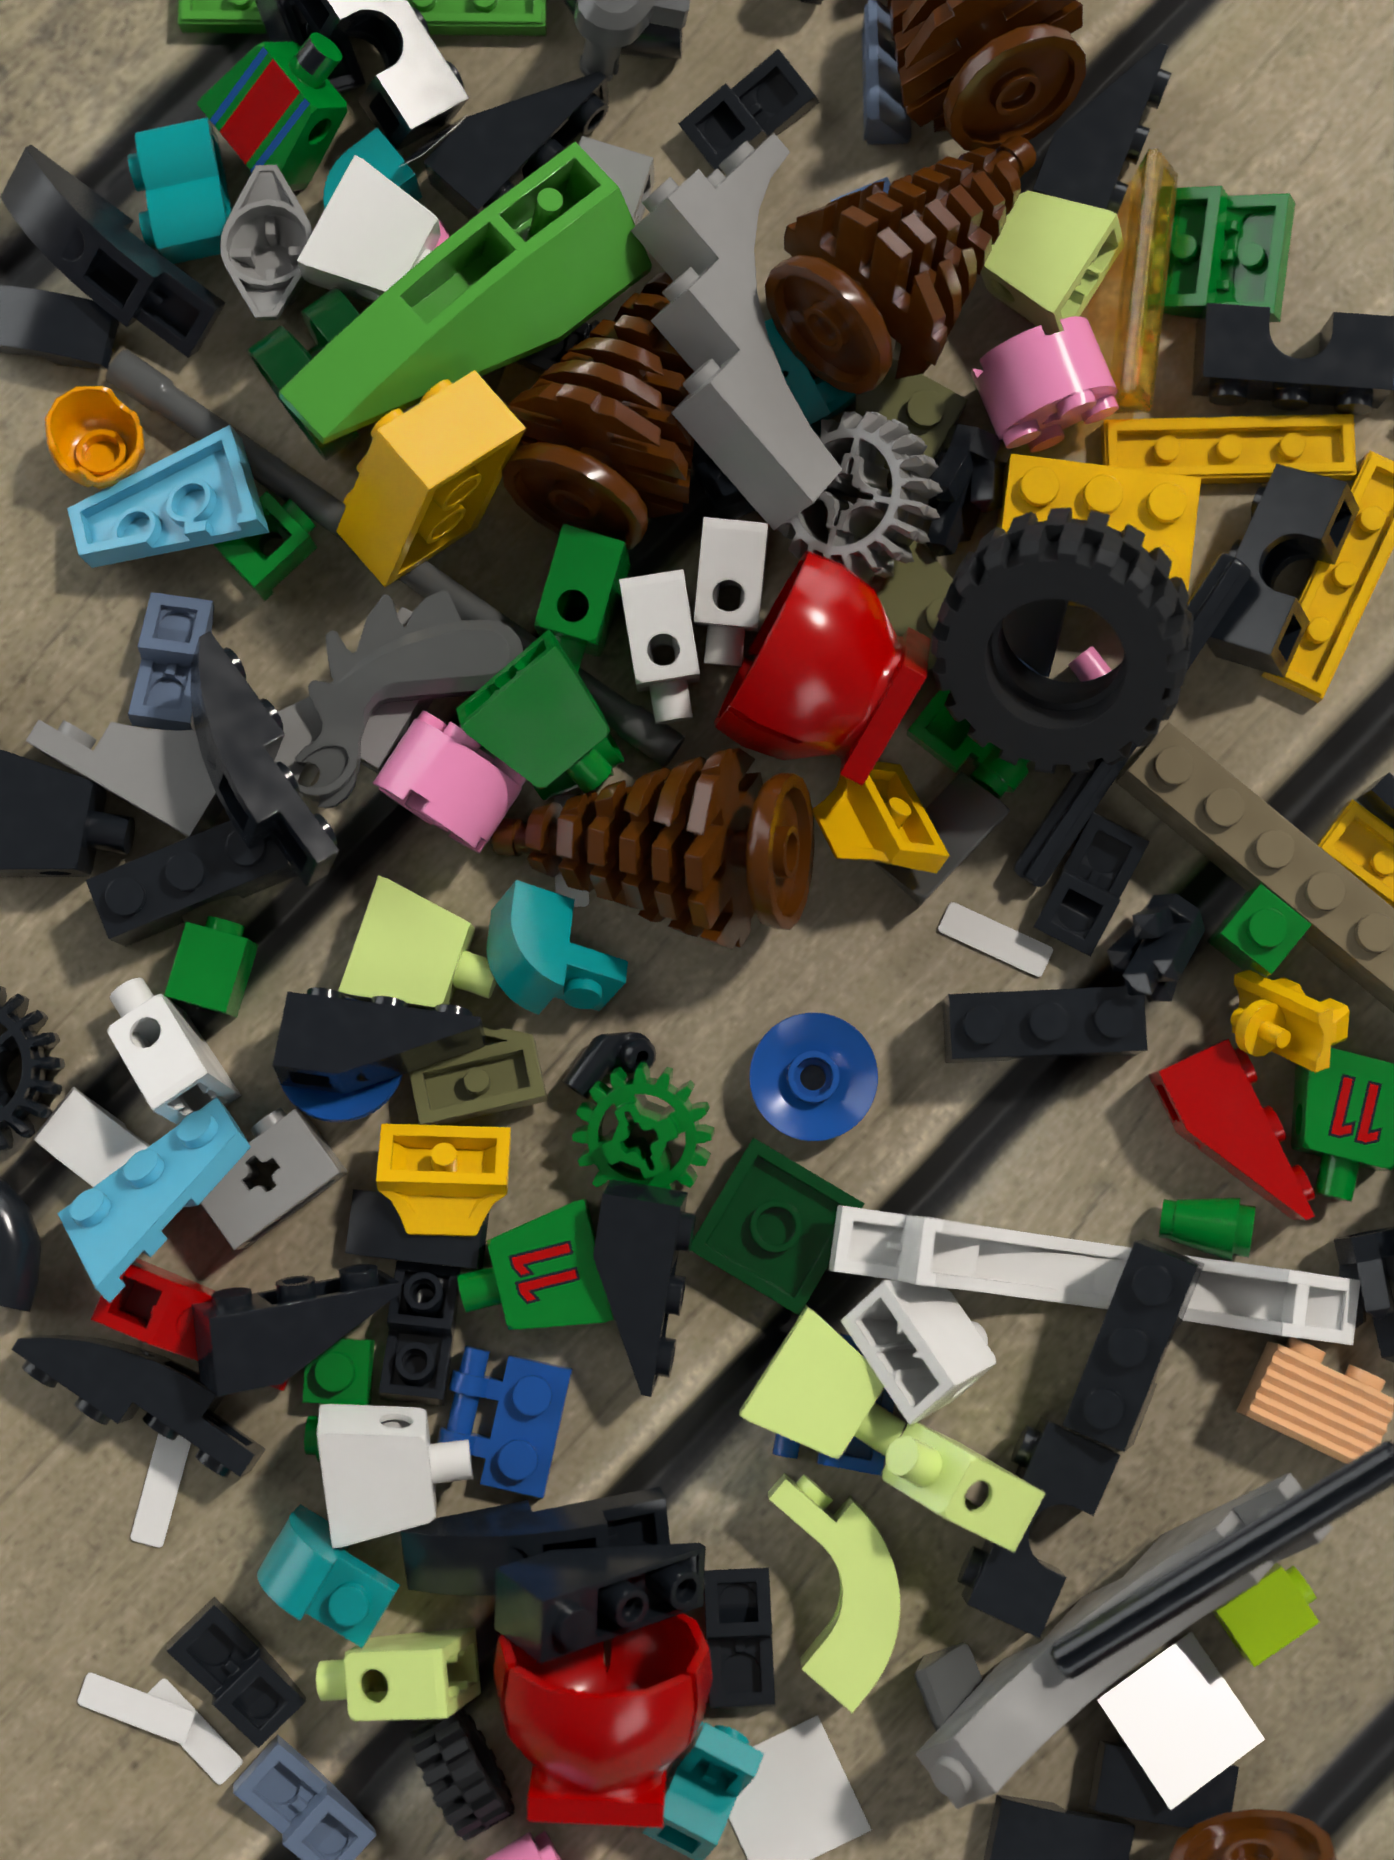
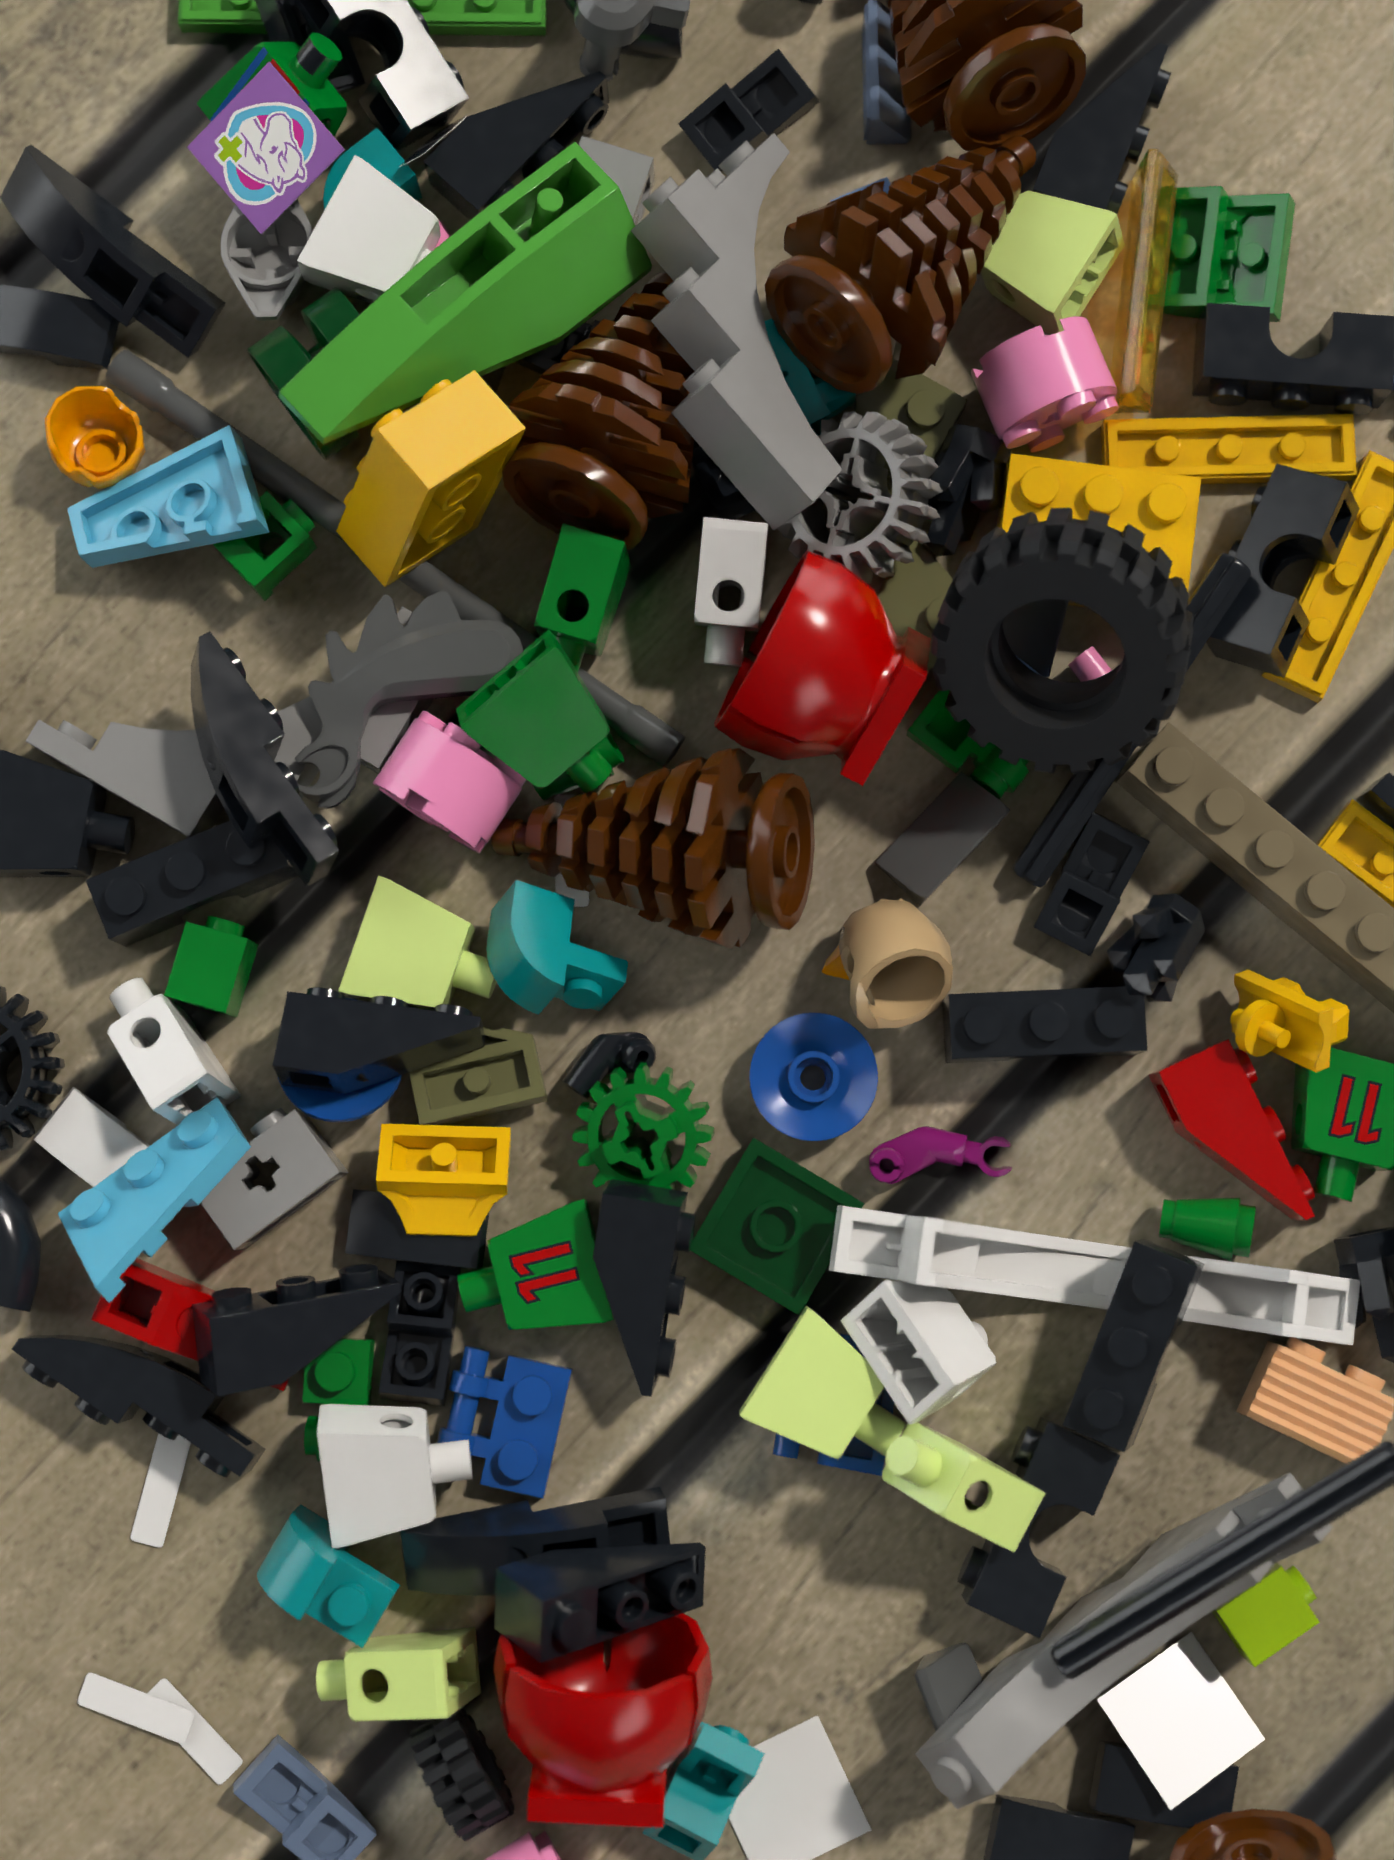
teal brick [128,117,232,264] -> none
sand blue slope [128,592,214,731] -> none
black slope [166,1597,306,1748] -> none
white torso [619,569,700,724] -> none
black slope [704,1568,776,1709] -> none
yellowish green arch [768,1473,900,1713] -> none
yellow slope [813,761,950,874] -> none
white sticker [938,902,1053,977] -> none
green brick [1207,884,1312,977] -> none
none -> sticker [187,61,345,235]
none -> tan piece [821,898,953,1029]
none -> magenta arm [869,1126,1012,1184]

